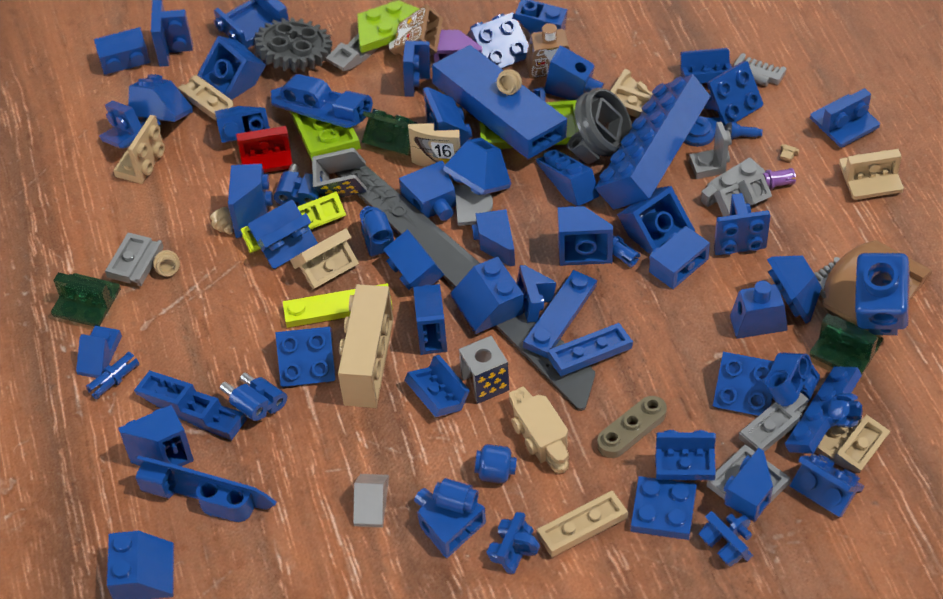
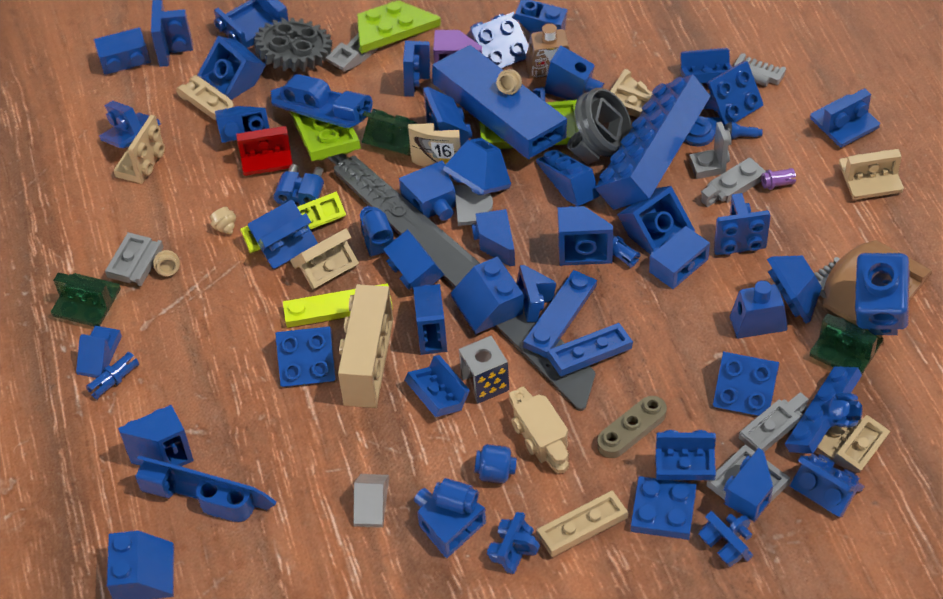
blue slope [128,74,193,122] -> none
blue slope [134,370,247,440] -> none
blue piece [220,373,287,421] -> none
blue slope [228,164,273,238] -> none
light grey piece [312,148,367,198] -> none
medium nougat torso [389,4,443,57] -> none
light grey slope [713,173,772,216] -> none
blue piece [765,353,820,406] -> none
tan piece [780,144,799,163] -> none

